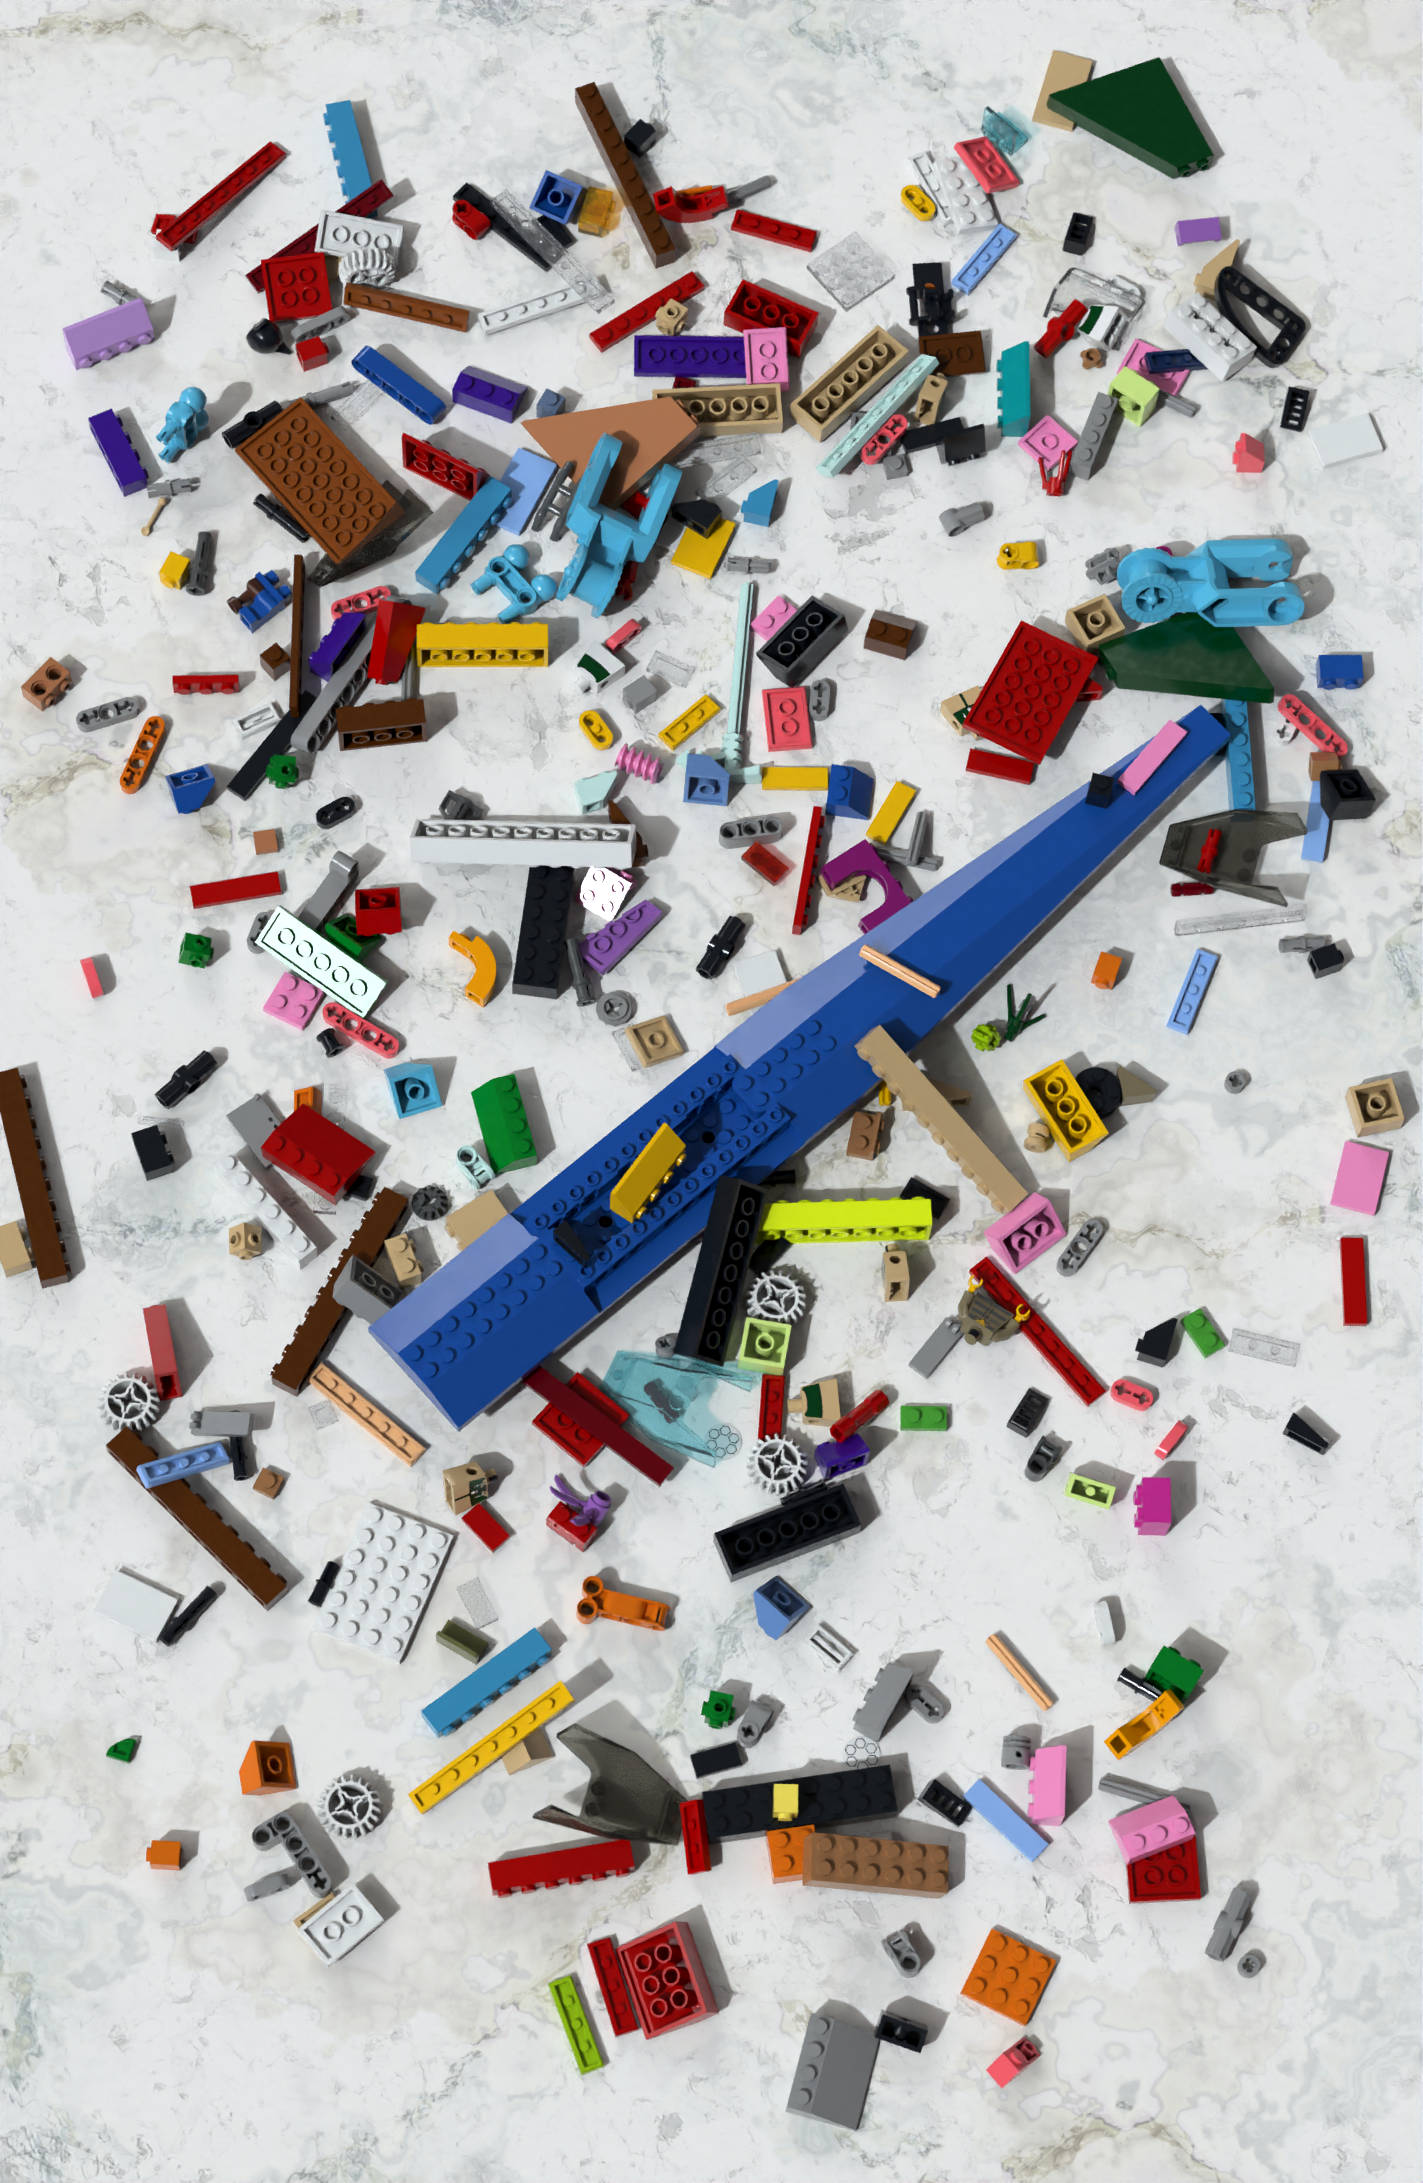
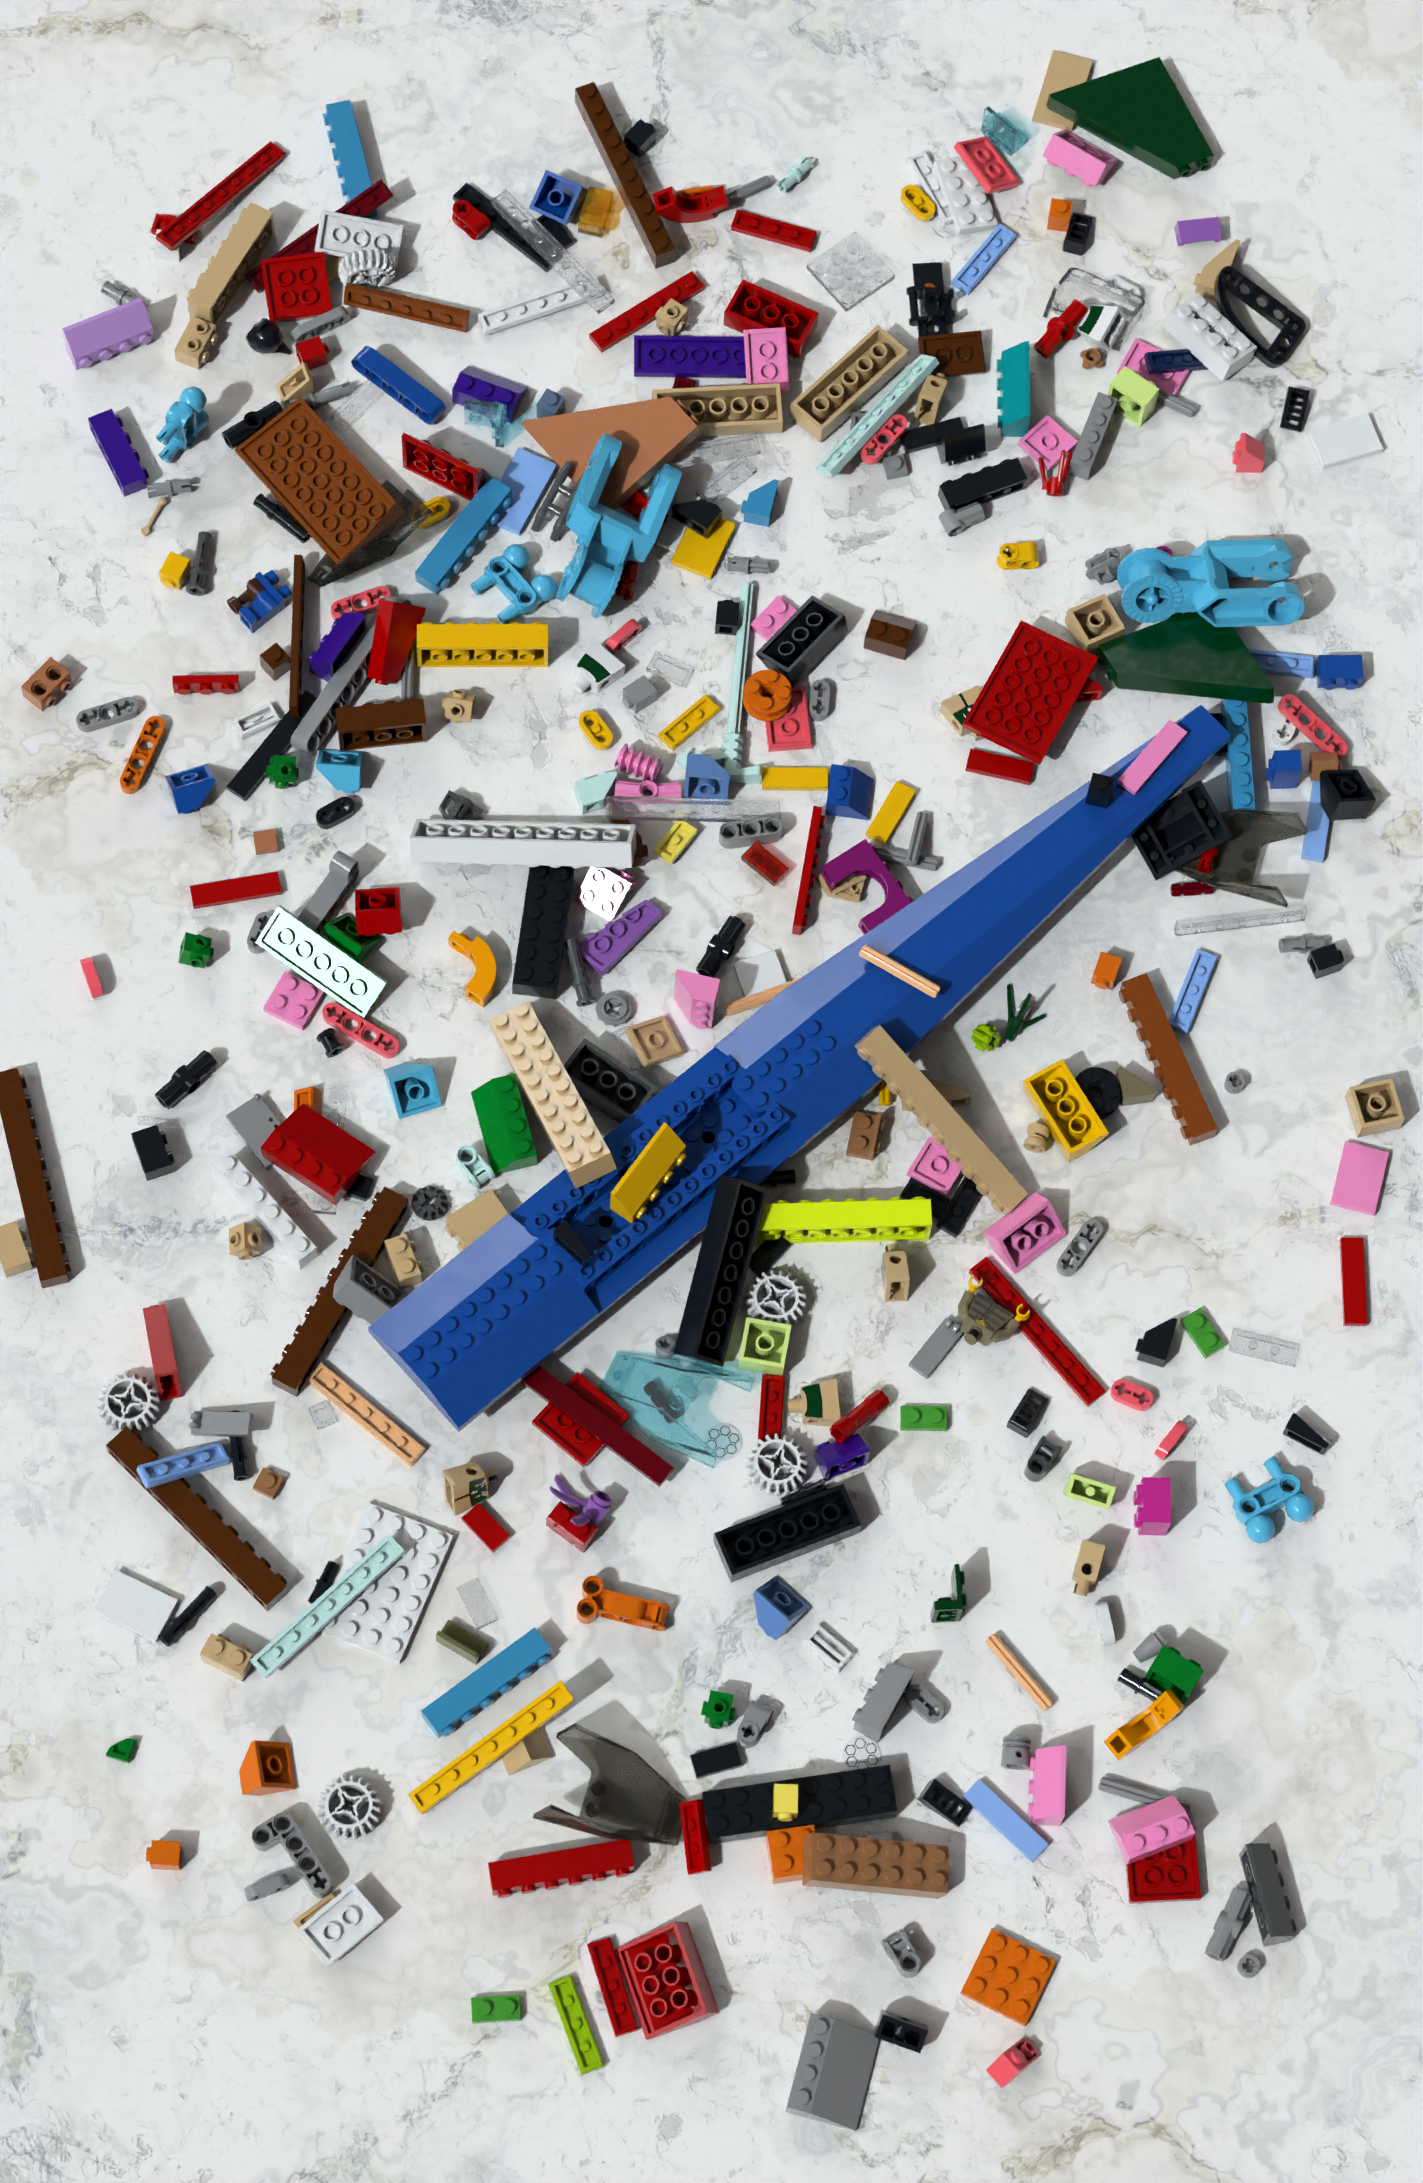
none -> tan brick [174,316,218,370]
none -> tan brick [187,202,275,326]
none -> tan brick [200,1633,253,1682]
none -> light aqua plate [250,1534,405,1679]
none -> tan slope [276,362,314,404]
none -> medium azure slope [316,749,364,793]
none -> yellow plate [410,497,450,529]
none -> tan brick [442,690,476,723]
none -> clear light blue bracket [464,399,507,448]
none -> bright green plate [471,1995,521,2024]
none -> tan brick [488,1001,617,1189]
none -> dark grey brick [564,1038,658,1123]
none -> clear tile [605,796,781,822]
none -> bright pink piece [614,780,682,808]
none -> light yellow plate [654,818,697,865]
none -> bright pink slope [674,969,720,1029]
none -> black brick [715,600,739,636]
none -> orange wheel [743,670,792,722]
none -> light aqua pin [776,157,813,193]
none -> bright pink plate [907,1136,962,1196]
none -> dark green bracket [930,1564,966,1623]
none -> black tile [936,1176,981,1238]
none -> black brick [938,458,1028,511]
none -> bright pink slope [1043,129,1118,187]
none -> orange brick [1047,198,1072,232]
none -> tan torso [1071,1540,1106,1597]
none -> dark orange brick [1118,973,1218,1145]
none -> black slope [1131,780,1233,881]
none -> light grey cone [1133,1631,1169,1663]
none -> medium azure piece [1224,1456,1315,1544]
none -> dark grey slope [1239,1843,1297,1947]
none -> light blue tile [1248,649,1314,679]
none -> blue brick [1265,750,1302,789]

